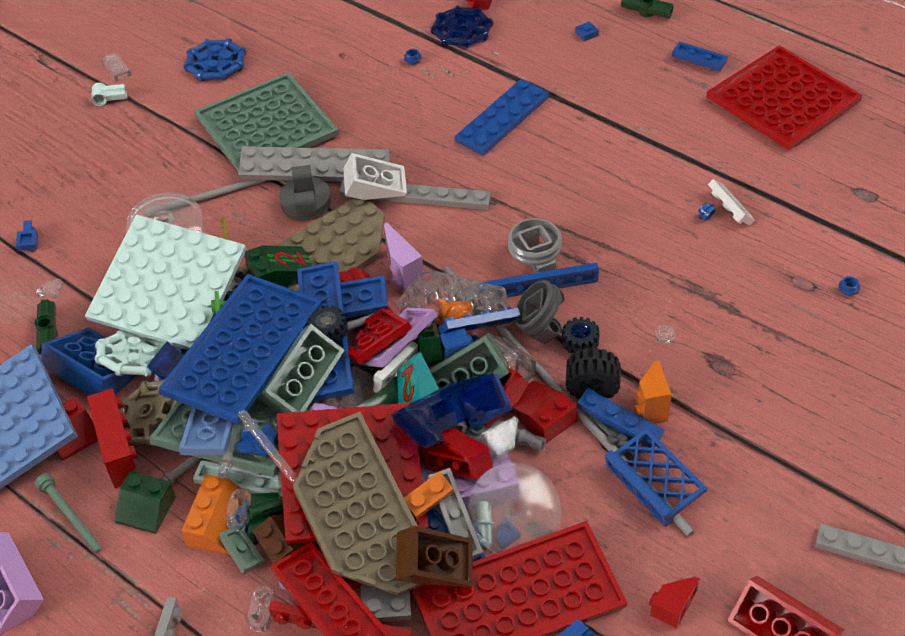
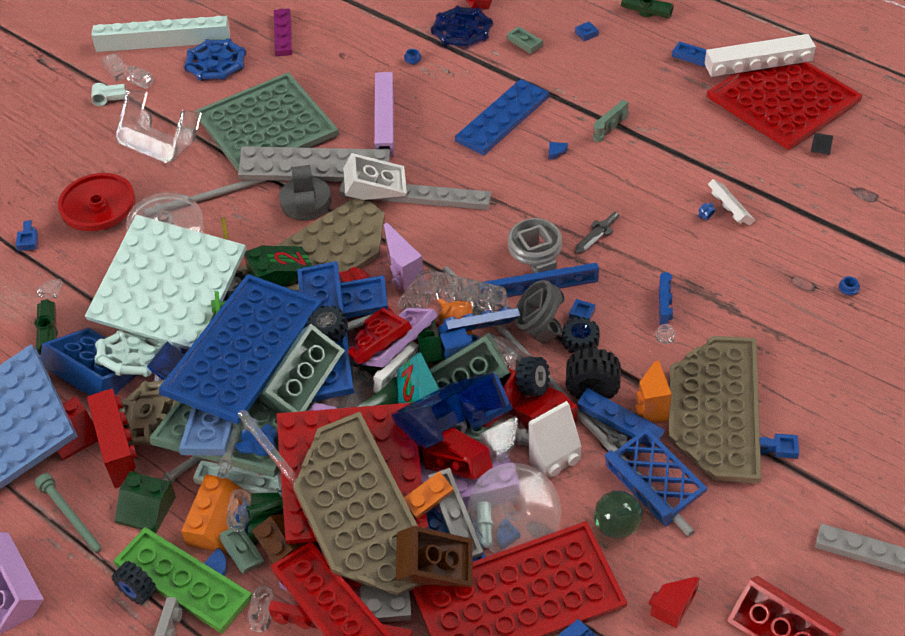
none -> red dish [58,173,136,231]
none -> light aqua brick [91,16,230,52]
none -> black wheel [111,561,157,605]
none -> bright green plate [113,527,253,634]
none -> clear windscreen [116,90,201,162]
none -> clear beam [124,65,154,89]
none -> blue tile [204,548,227,576]
none -> magenta plate [274,9,292,57]
none -> lavender brick [374,72,394,157]
none -> sand green plate [507,26,543,54]
none -> black wheel [516,357,550,396]
none -> white slope [529,401,582,480]
none -> blue tile [548,142,568,159]
none -> blue plate [569,299,596,320]
none -> dark grey sword [575,212,619,253]
none -> sand green plate [593,100,629,142]
none -> clear green piece [594,490,642,539]
none -> blue plate [659,272,673,329]
none -> dark tan plate [668,336,761,484]
none -> white brick [705,34,816,77]
none -> blue plate [760,433,799,459]
none -> black plate [811,133,833,155]

